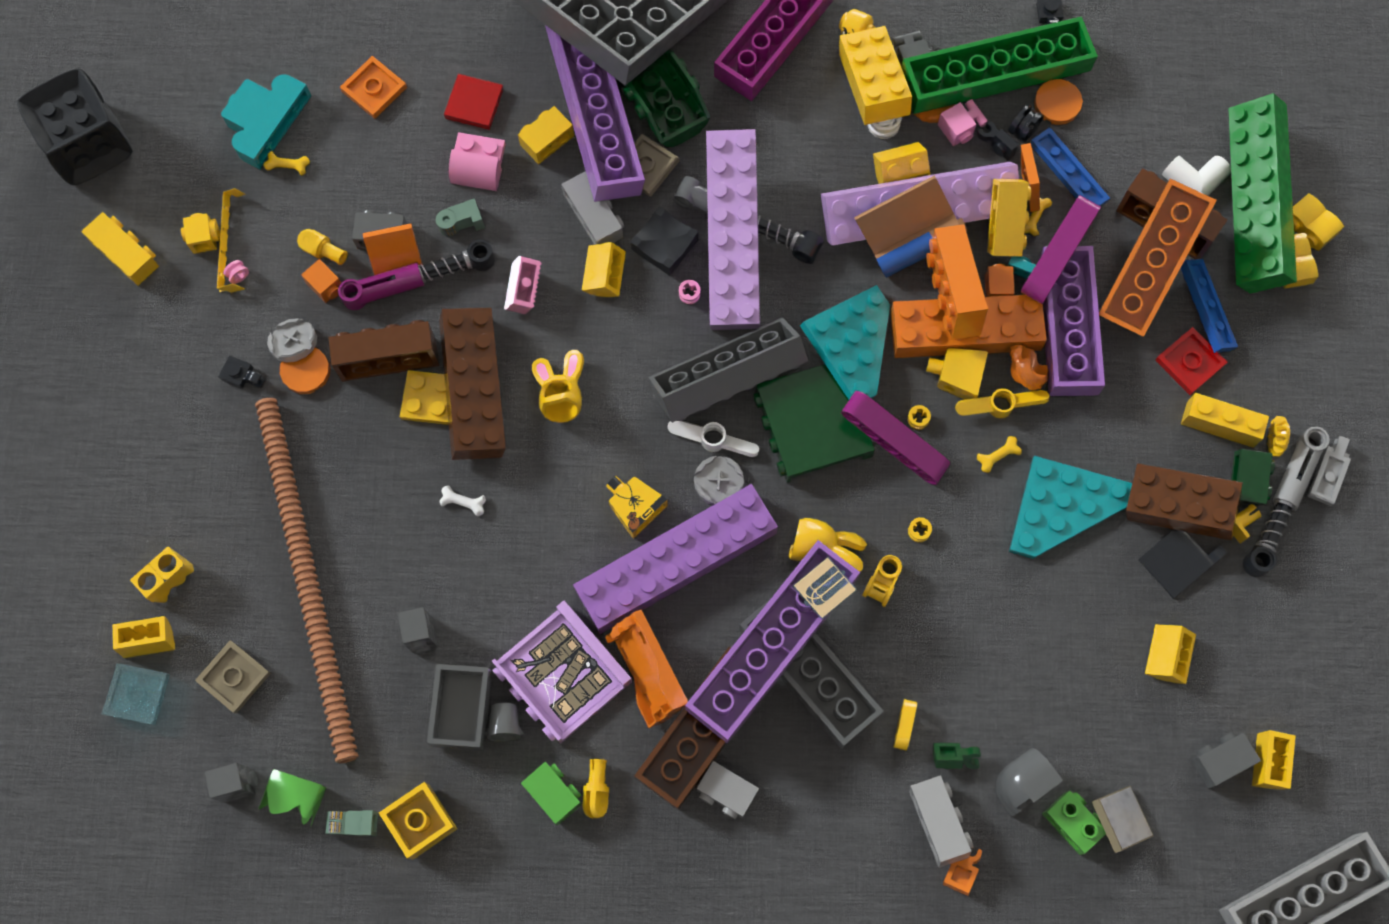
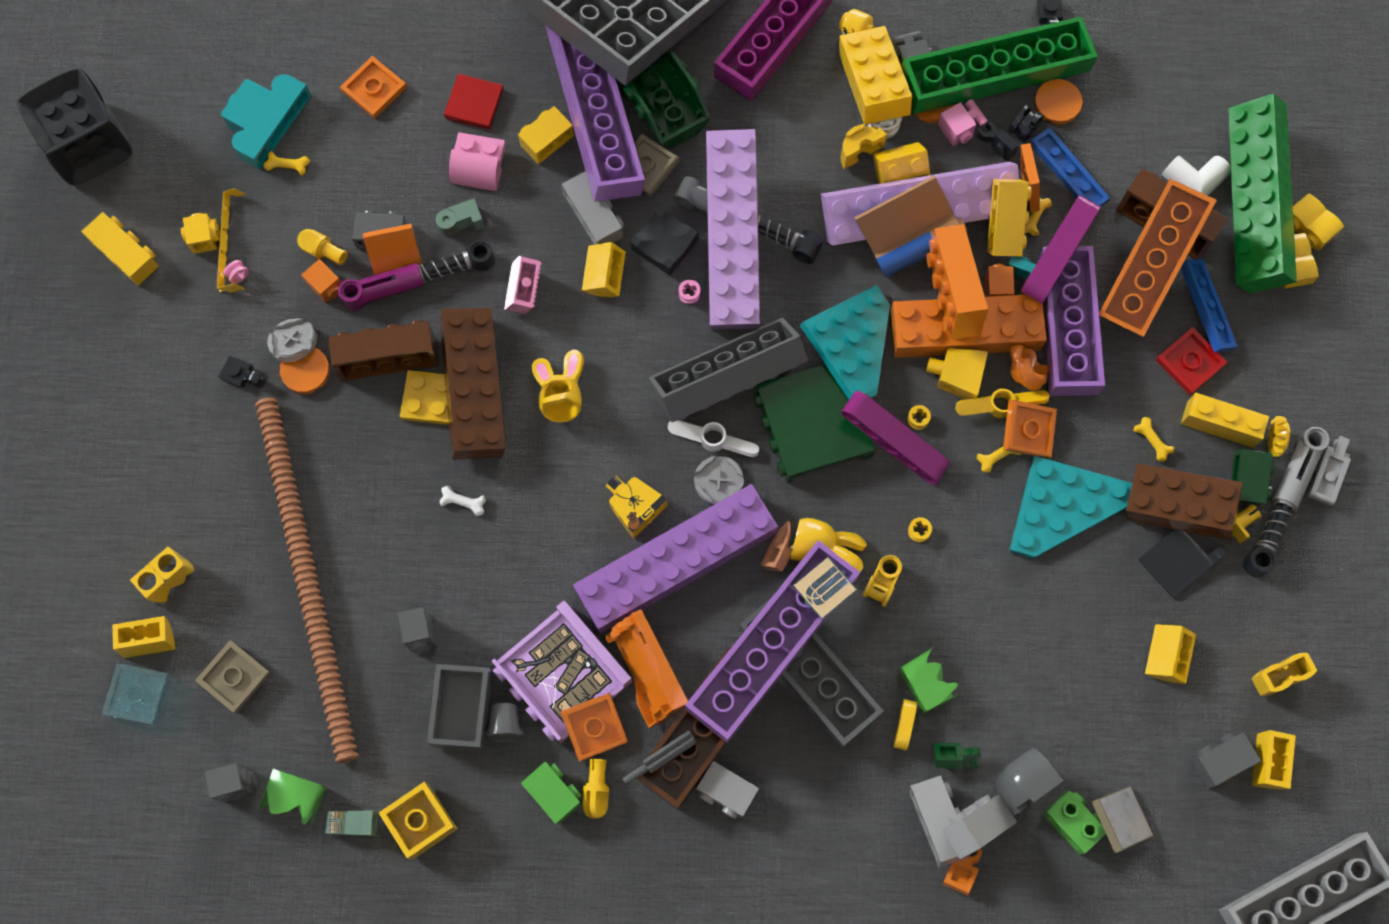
none -> orange tile [560,692,628,762]
none -> dark grey axle [623,730,697,785]
none -> nougat plate [760,521,793,572]
none -> yellow cylinder [840,124,887,170]
none -> bright green piece [899,647,961,714]
none -> light grey brick [943,794,1017,859]
none -> orange tile [1003,400,1057,459]
none -> yellow piece [1133,417,1175,462]
none -> yellow brick [1252,653,1317,696]

